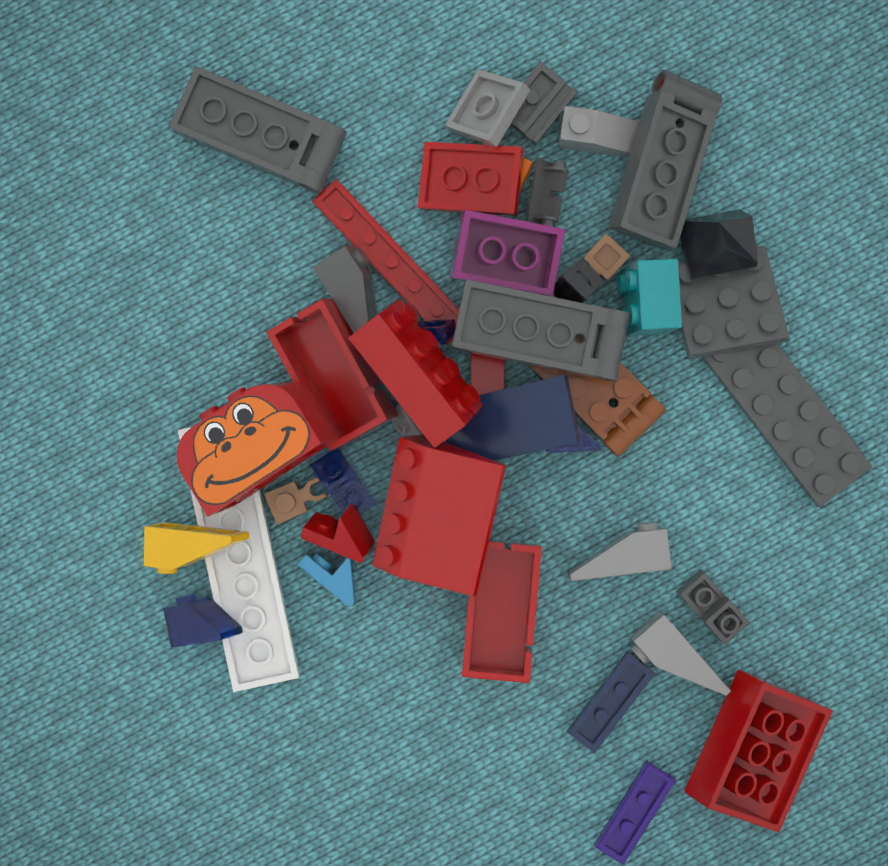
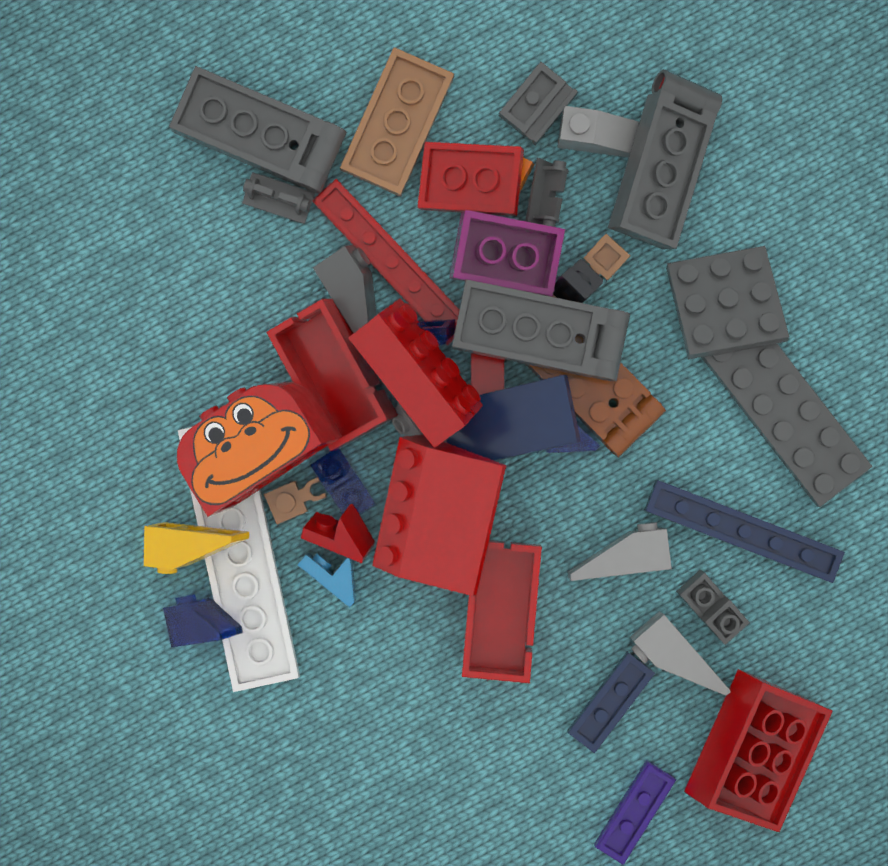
light grey plate [445,69,530,148] -> none
teal brick [617,259,682,336] -> none
black slope [679,209,758,279] -> none
none -> dark grey hinge [242,172,315,224]
none -> medium nougat plate [340,47,454,197]
none -> dark blue plate [644,480,845,583]

